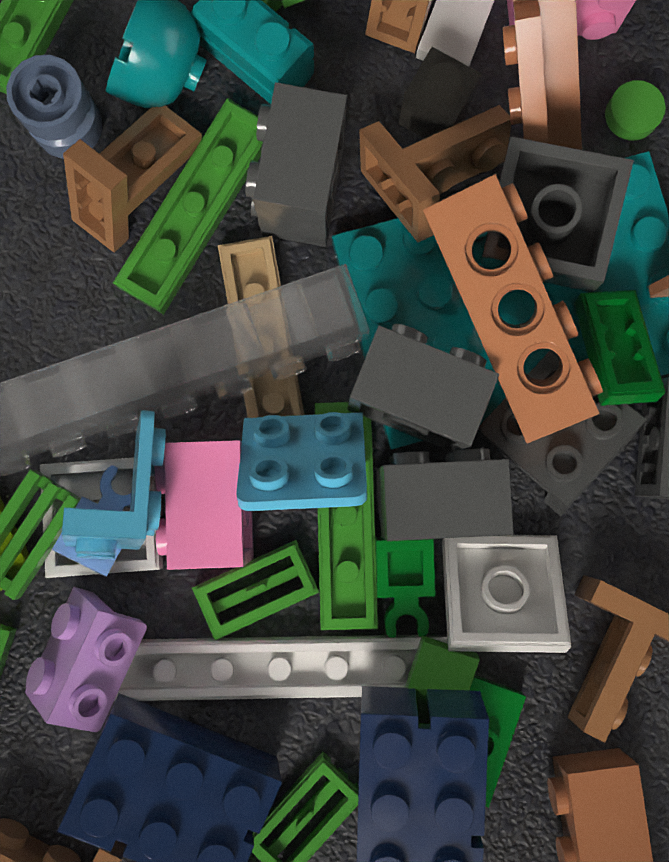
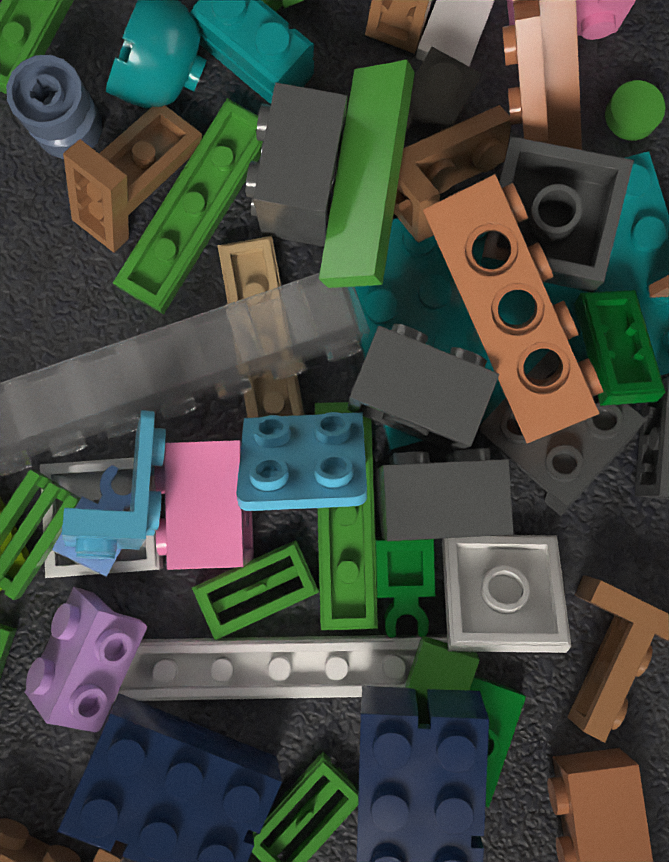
none -> bright green tile [319,60,415,288]

